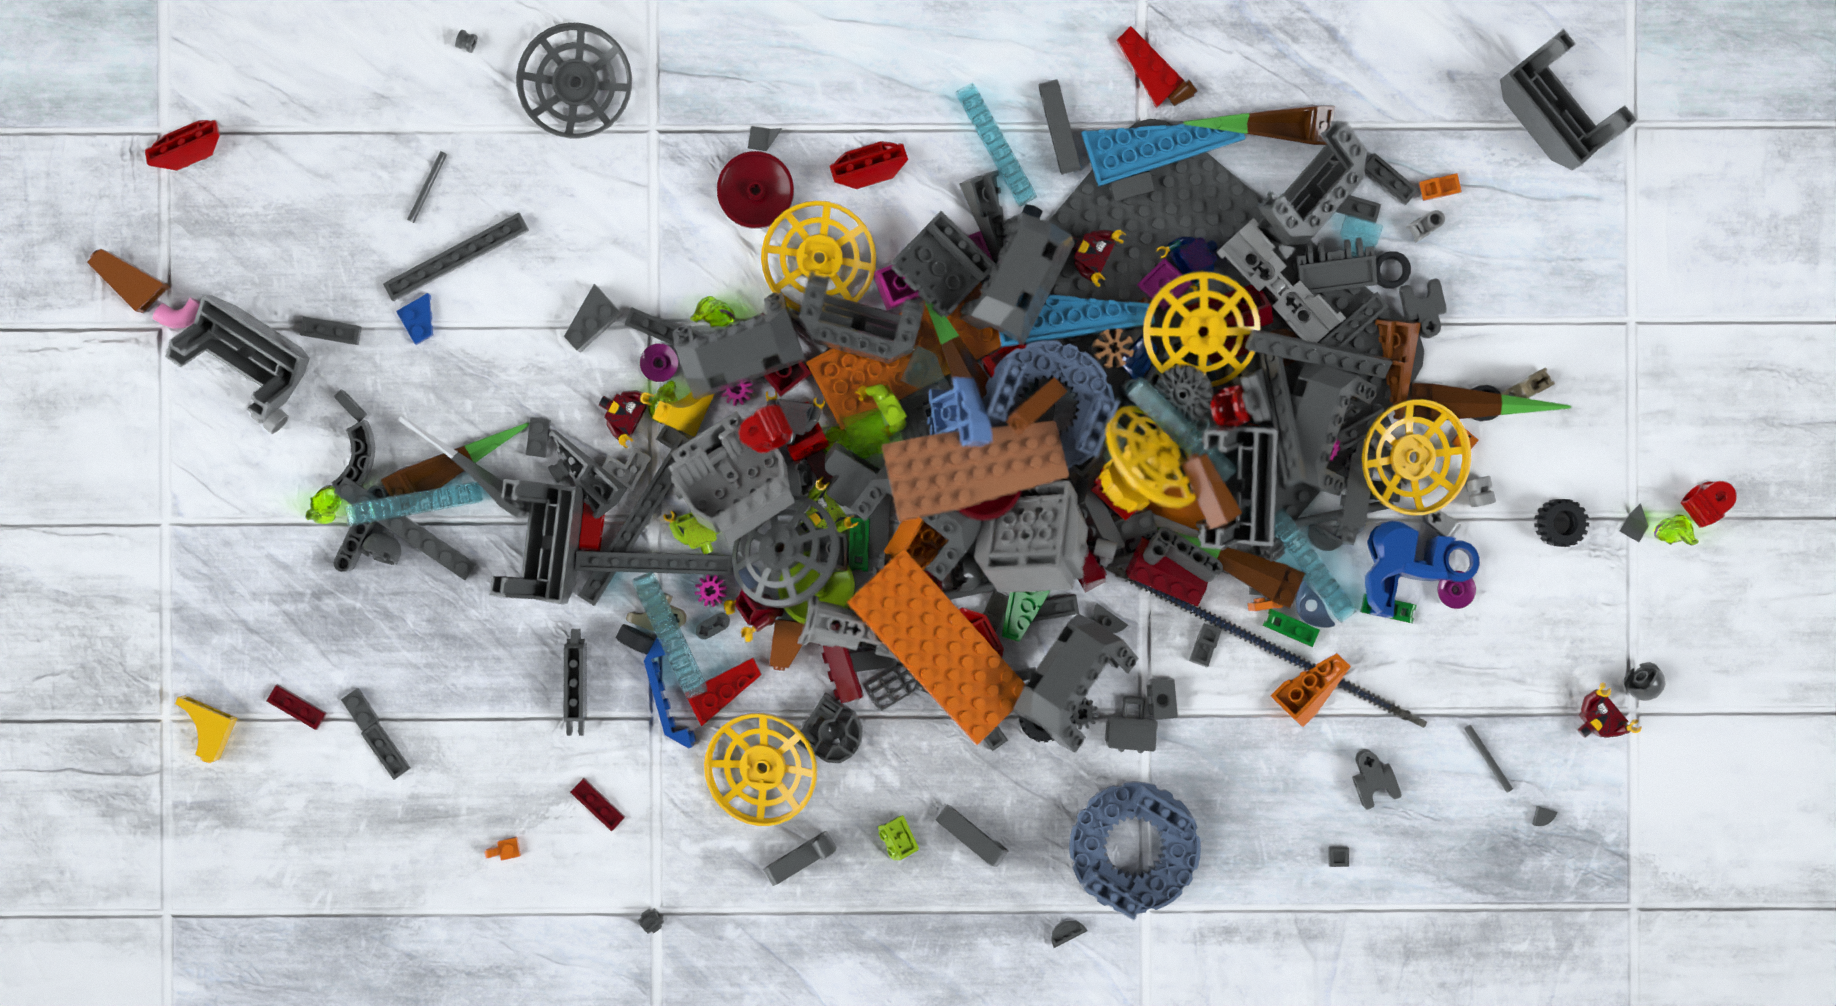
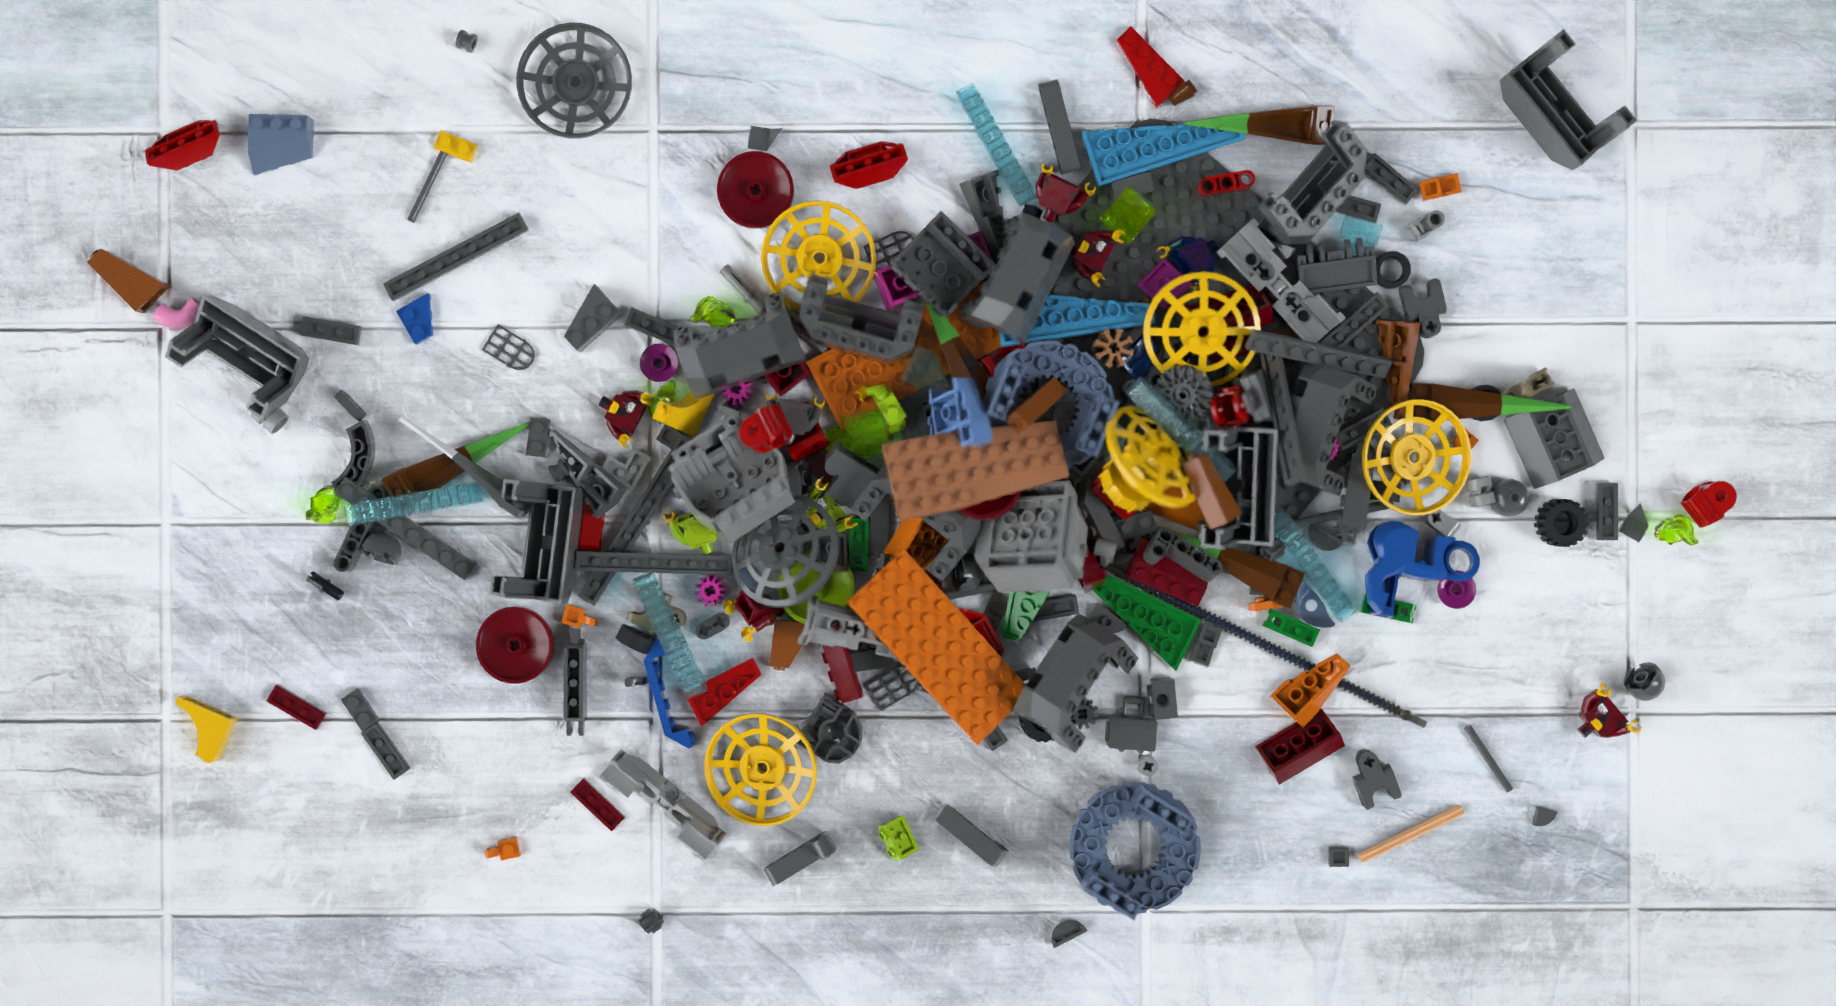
none -> sand blue wedge [248,114,314,175]
none -> black axle [306,571,344,601]
none -> yellow plate [434,130,478,163]
none -> dark red dish [476,606,554,684]
none -> dark grey window [482,324,535,370]
none -> orange plate [561,604,598,628]
none -> light grey piece [599,749,727,861]
none -> dark grey tile [625,677,647,687]
none -> light grey pin [719,264,766,314]
none -> light grey tile [720,402,743,419]
none -> dark grey window [863,231,914,272]
none -> dark red torso [1035,163,1096,223]
none -> green wing [1092,574,1201,671]
none -> clear neon green bracket [1099,186,1157,245]
none -> light grey wheel [1137,755,1158,776]
none -> red beam [1197,170,1255,197]
none -> dark red slope [1255,708,1345,785]
none -> light nougat axle [1358,805,1464,863]
none -> dark grey cylinder [1490,479,1529,517]
none -> dark grey slope [1503,388,1605,489]
none -> dark grey plate [1596,483,1618,540]

